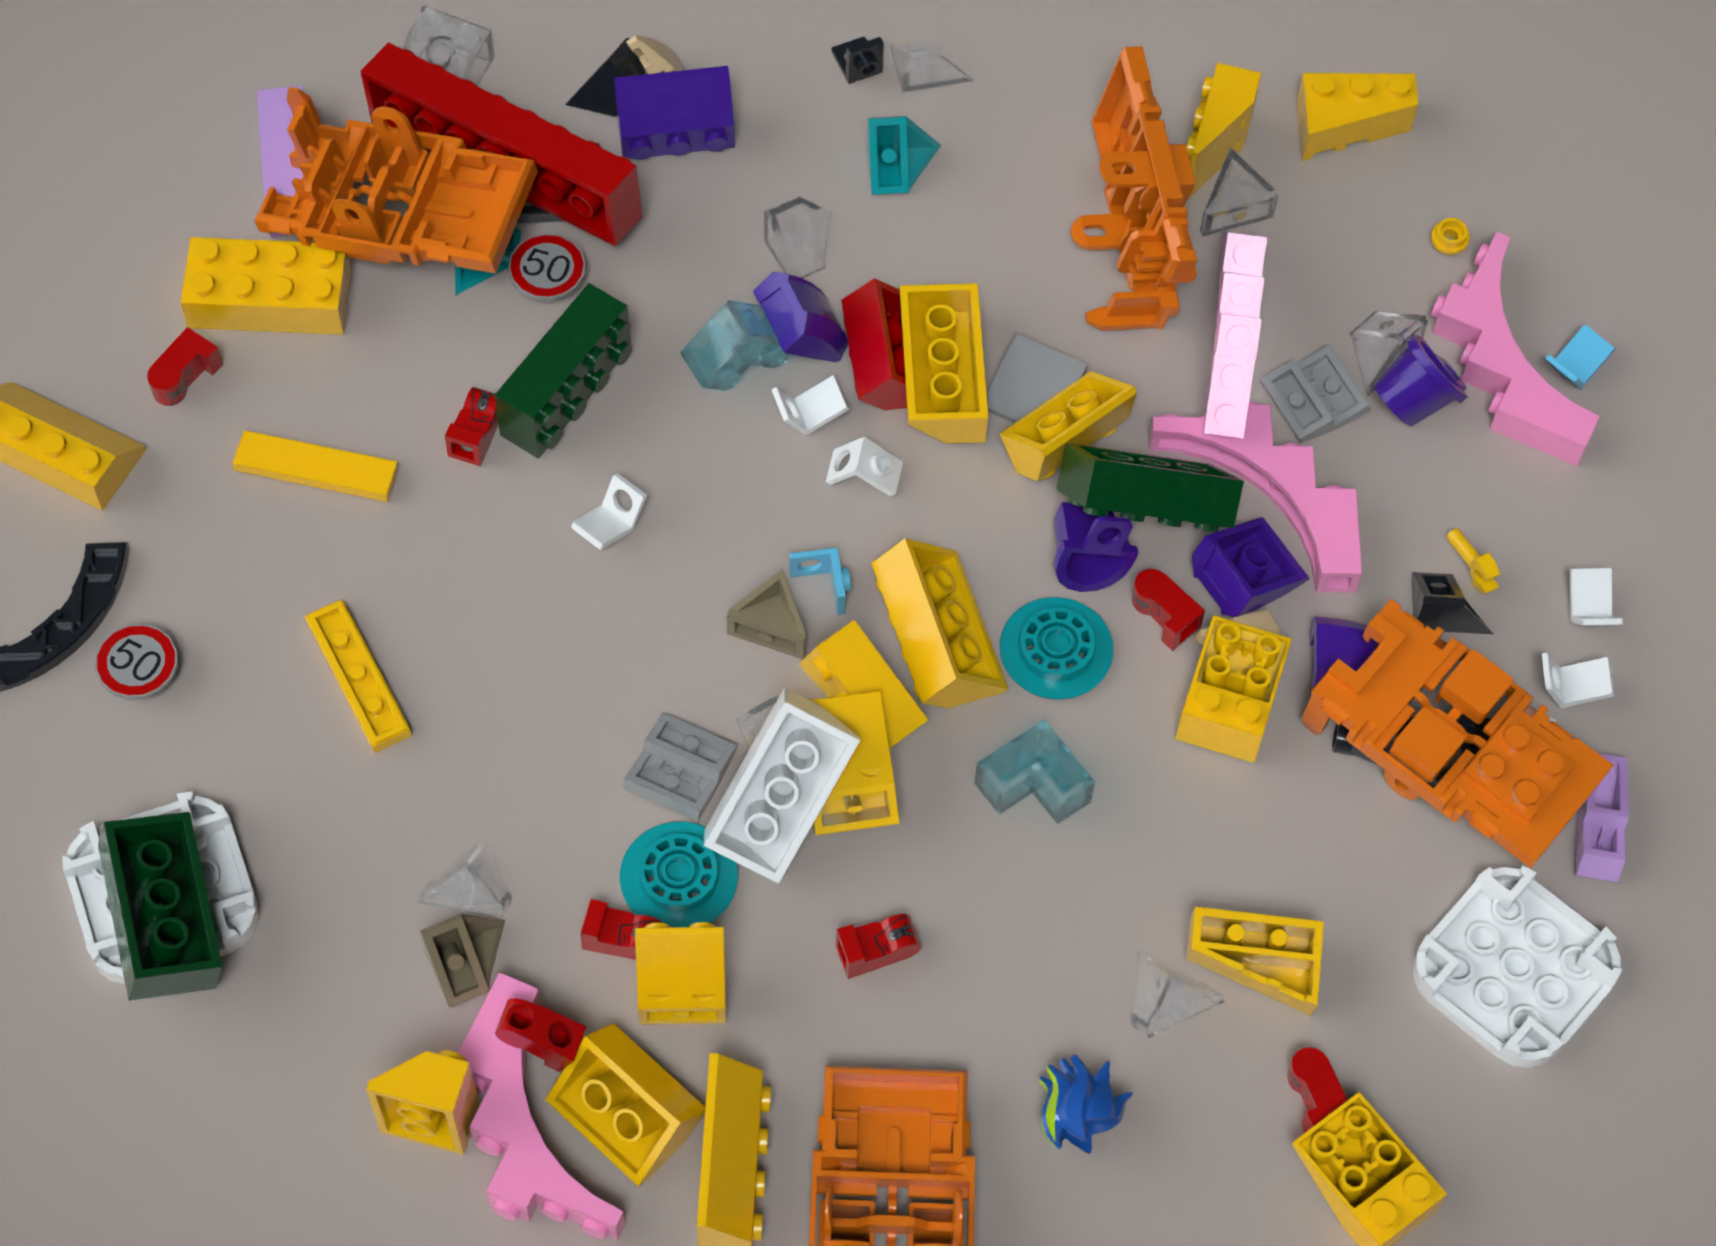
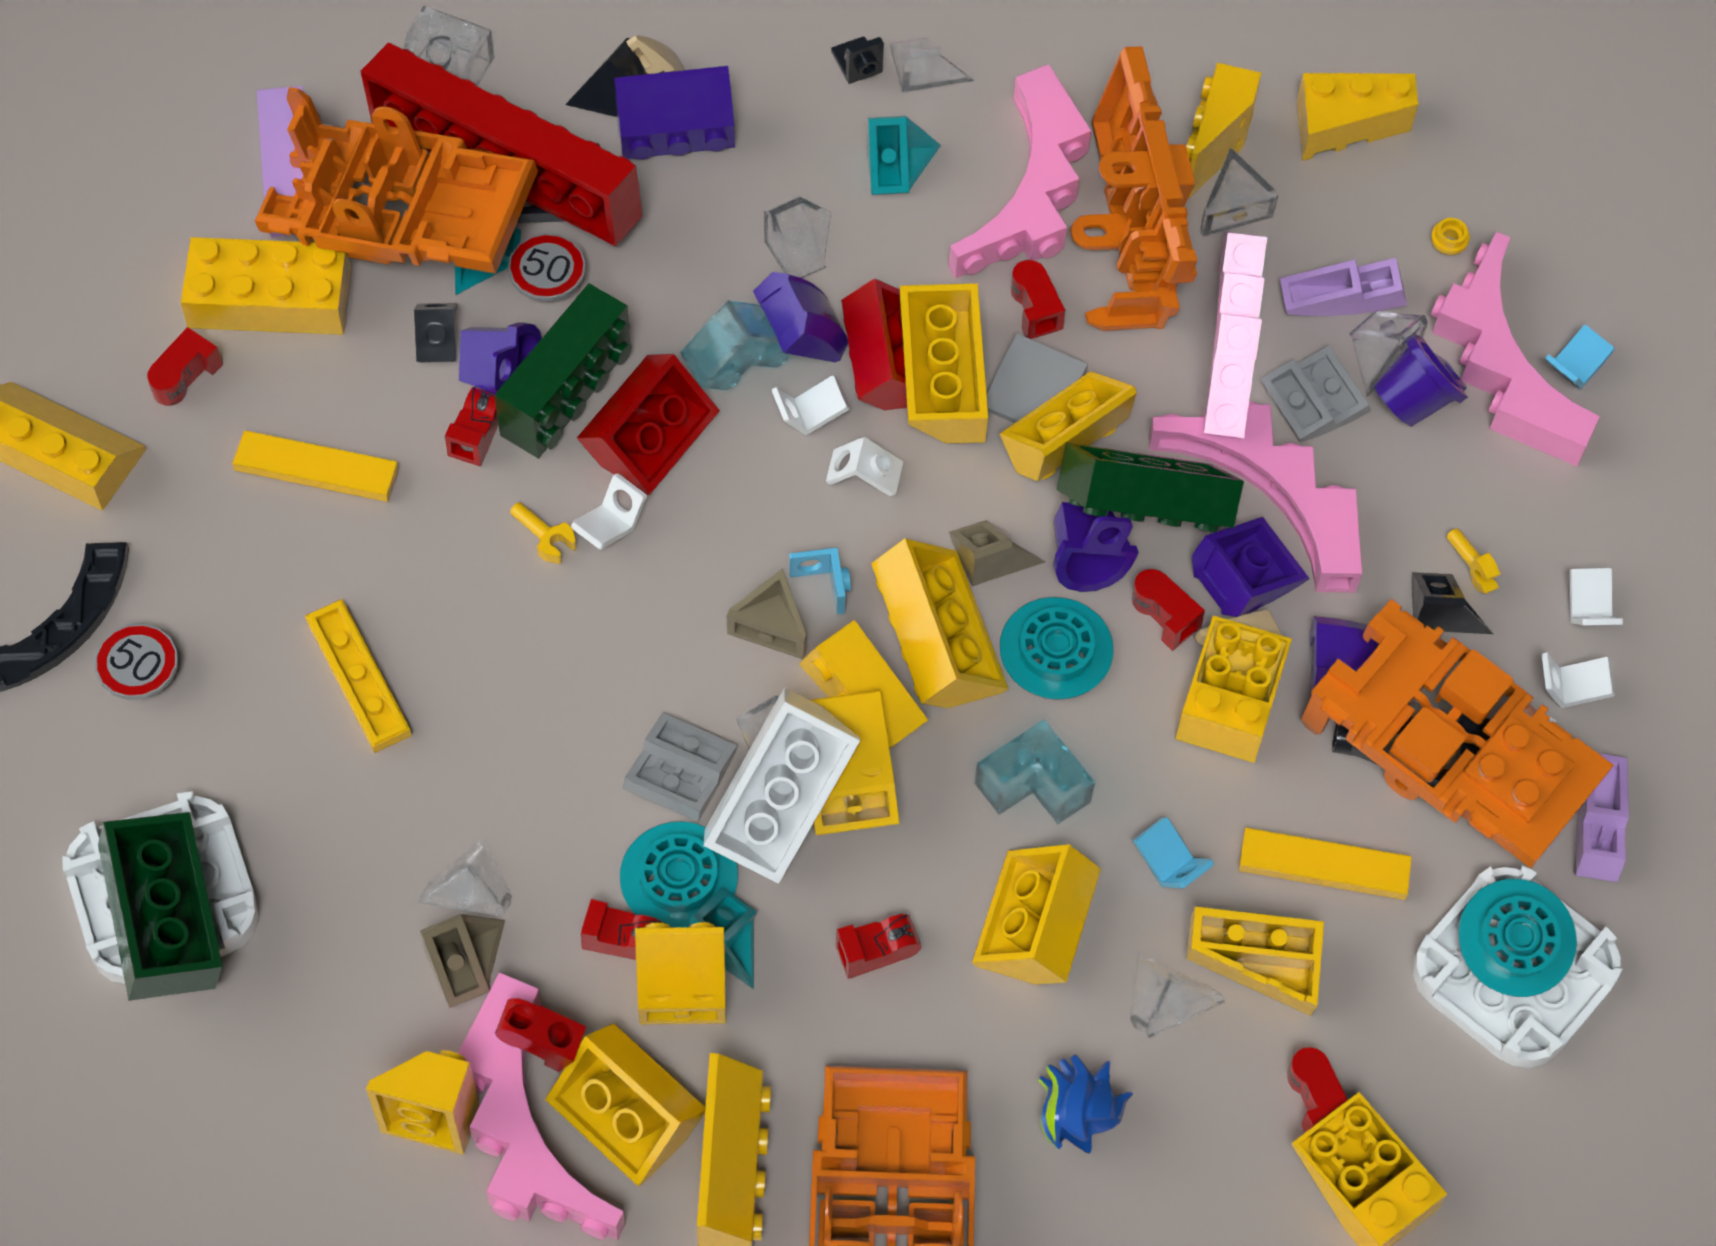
none -> black bracket [414,303,457,362]
none -> dark purple container [459,322,542,394]
none -> yellow bar [510,502,577,564]
none -> red slope [577,354,720,495]
none -> teal slope [687,888,757,989]
none -> bright pink arch [948,64,1091,279]
none -> dark tan slope [949,520,1046,586]
none -> yellow slope [972,844,1101,985]
none -> red leg [1011,260,1065,339]
none -> medium azure bracket [1133,817,1214,889]
none -> yellow tile [1238,827,1412,900]
none -> lavender slope [1280,258,1407,316]
none -> teal wheel [1459,879,1577,997]

